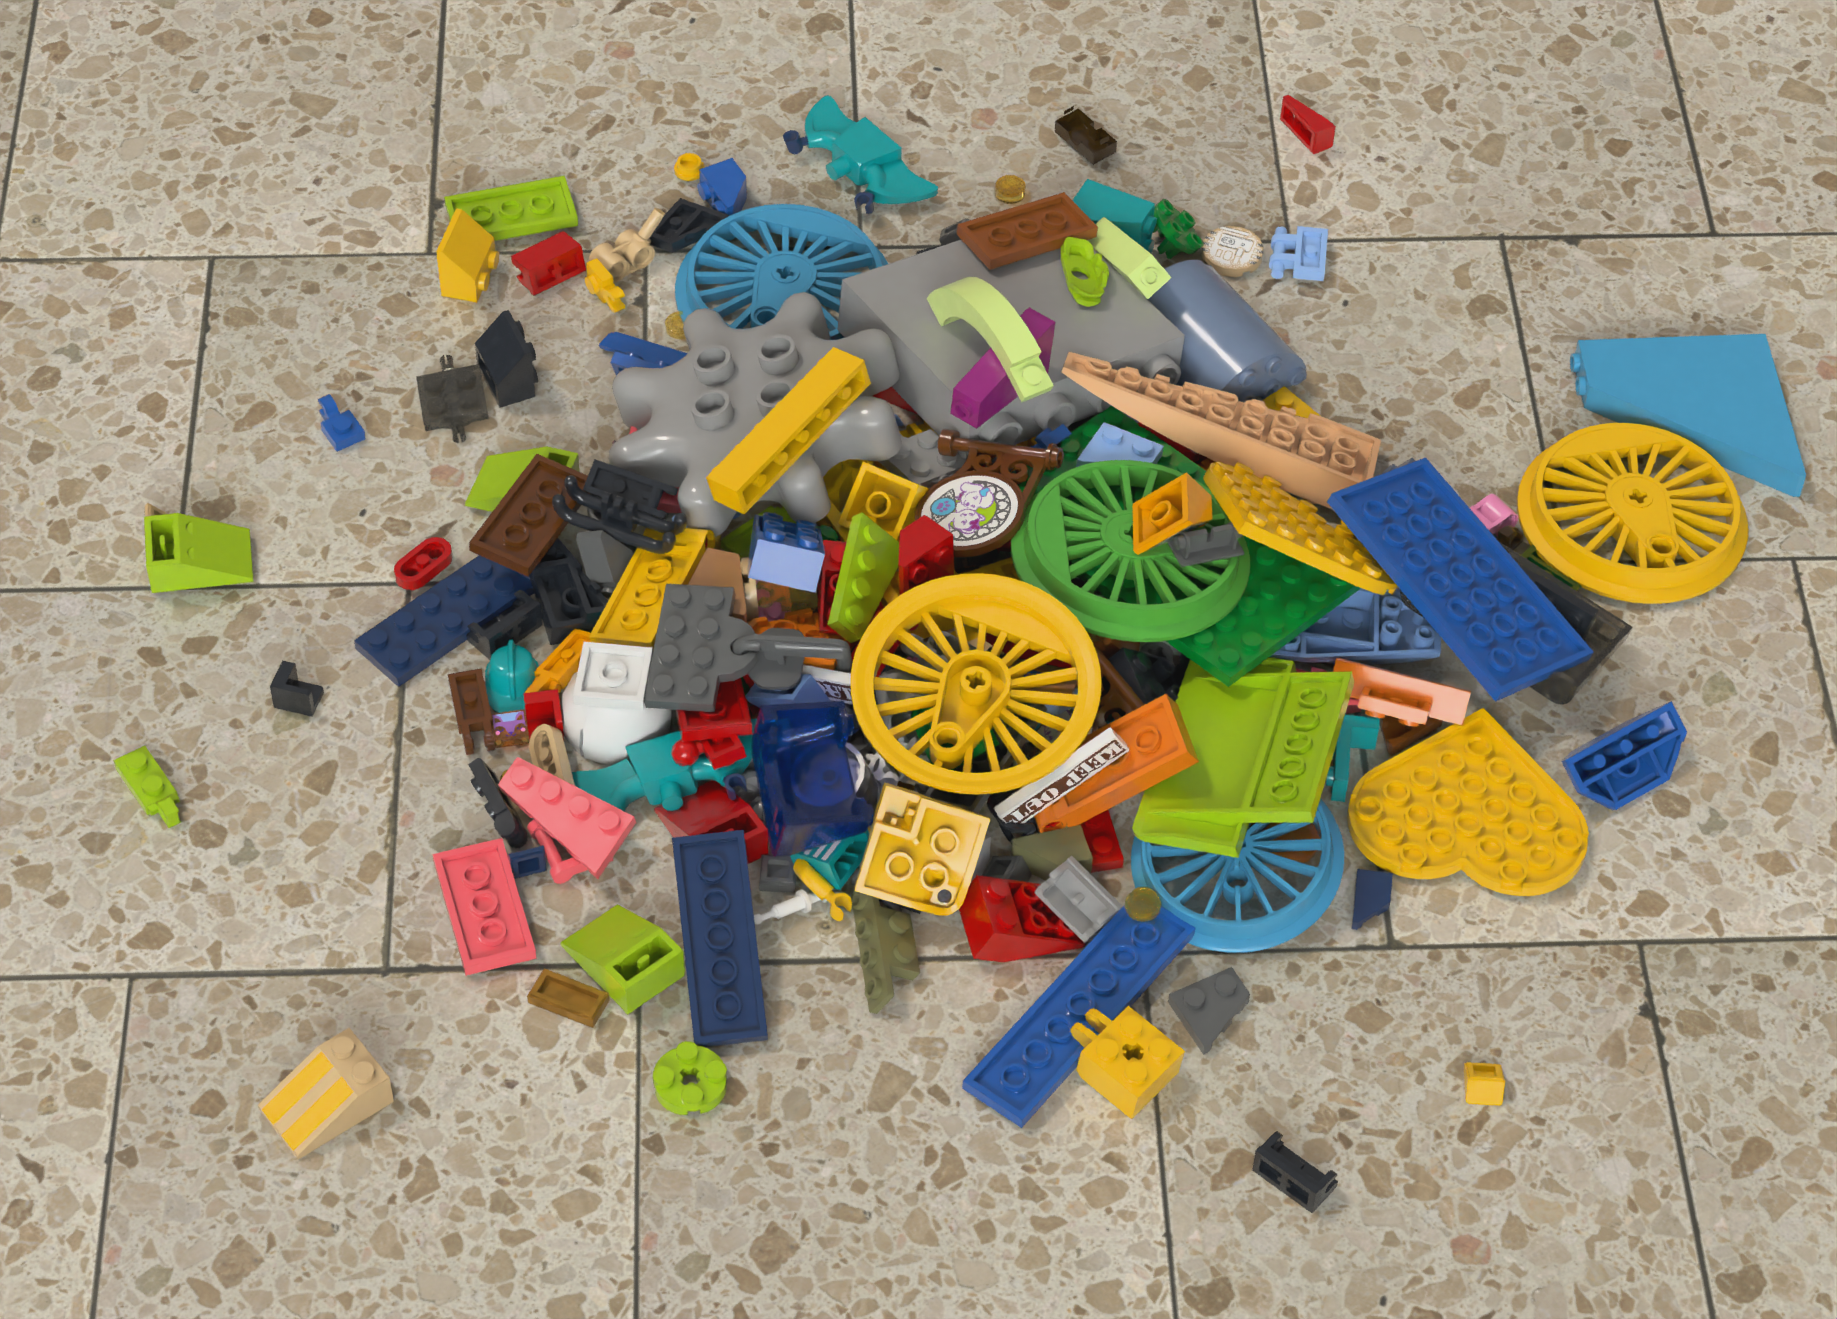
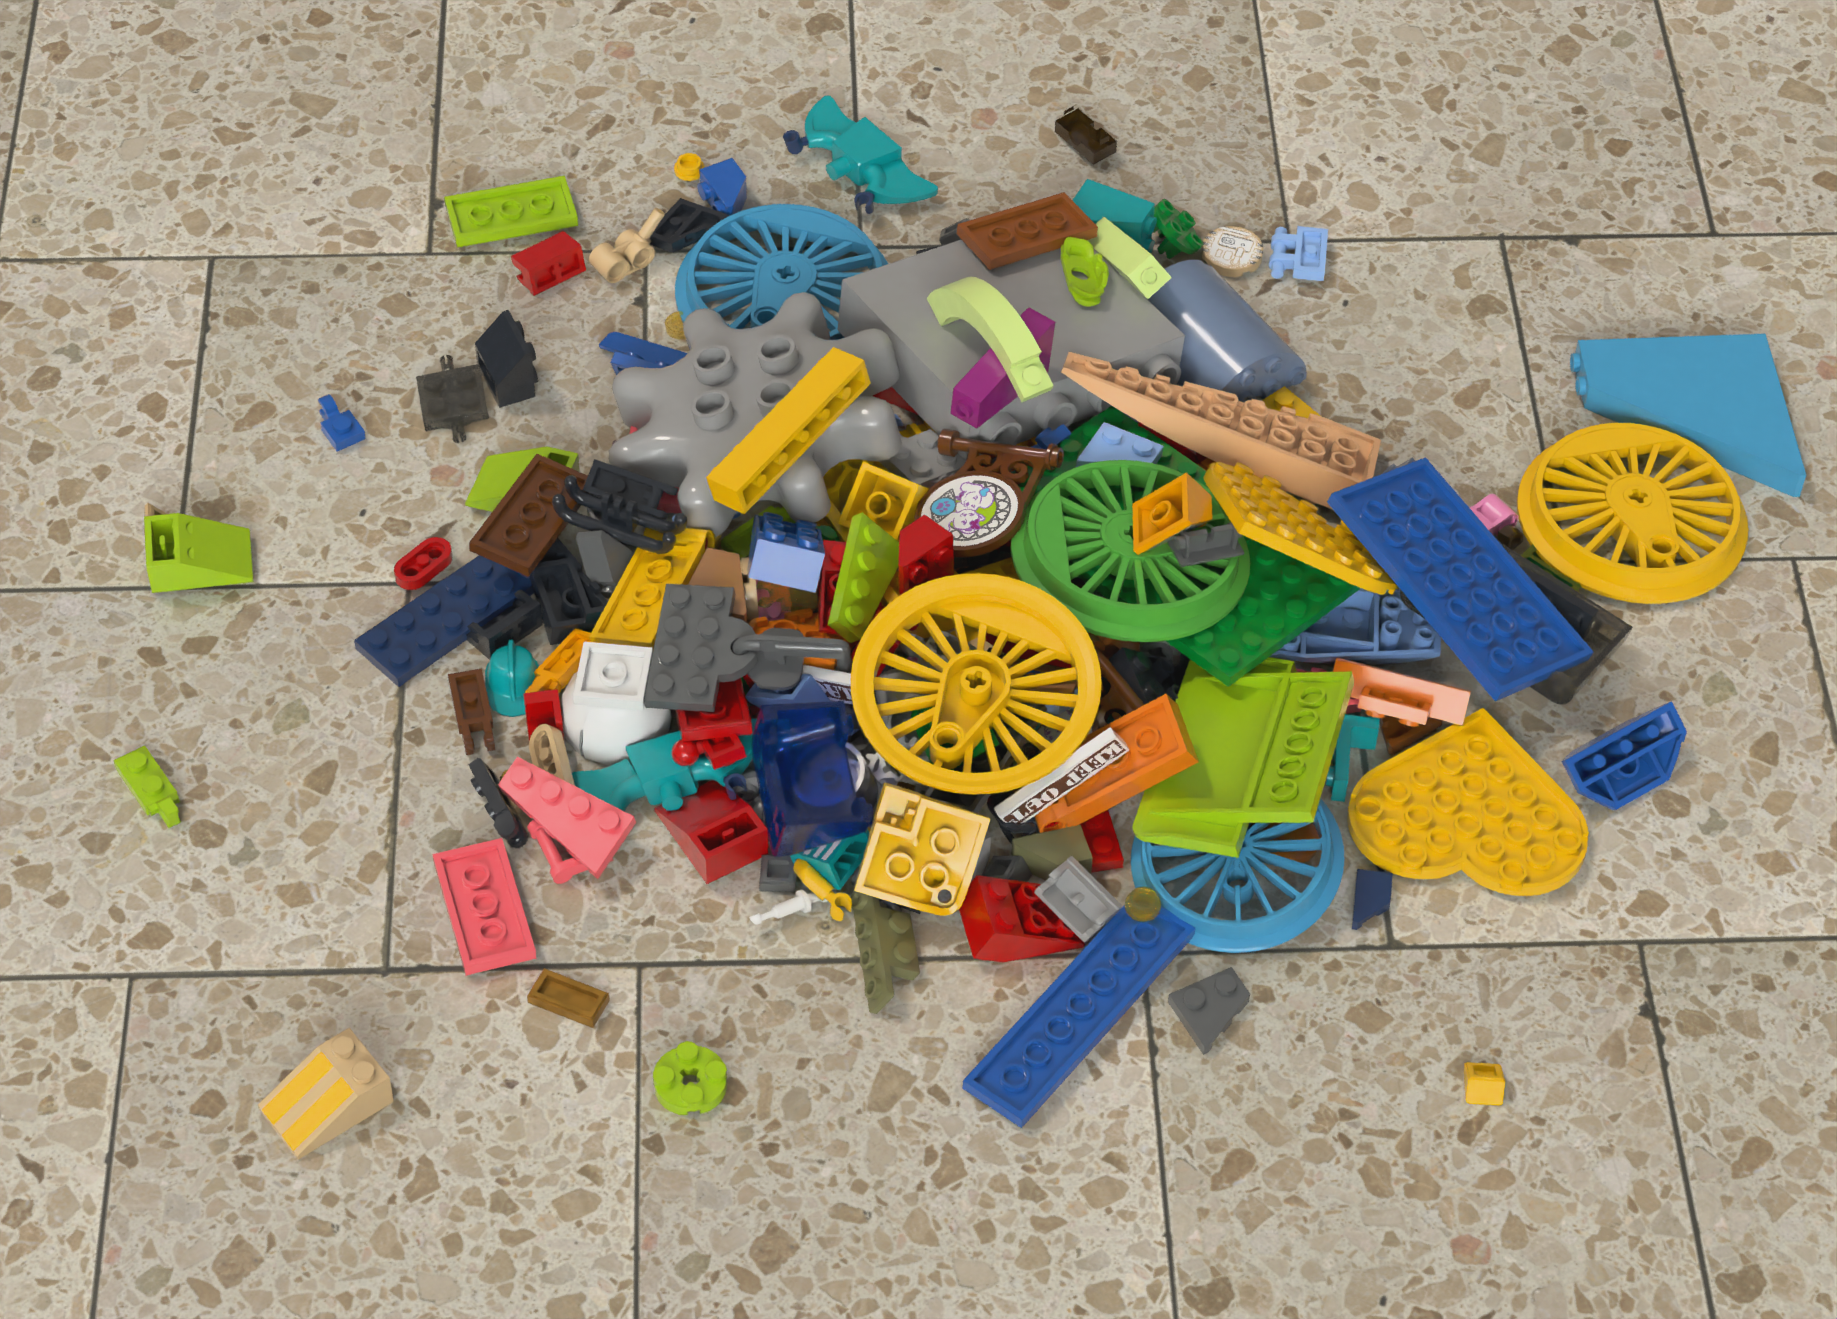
black panel [270,660,324,717] -> none
yellow slope [436,208,499,303] -> none
clear orange tile [491,709,529,748] -> none
dark blue slope [507,846,547,879] -> none
lime slope [560,904,685,1015] -> none
yellow plate [585,258,625,313] -> none
dark blue plate [672,830,768,1047] -> none
clear yellow tile [995,175,1026,204] -> none
yellow hinge [1070,1006,1185,1119] -> none
black hinge [1252,1131,1338,1213] -> none
red slope [1280,95,1336,154] -> none

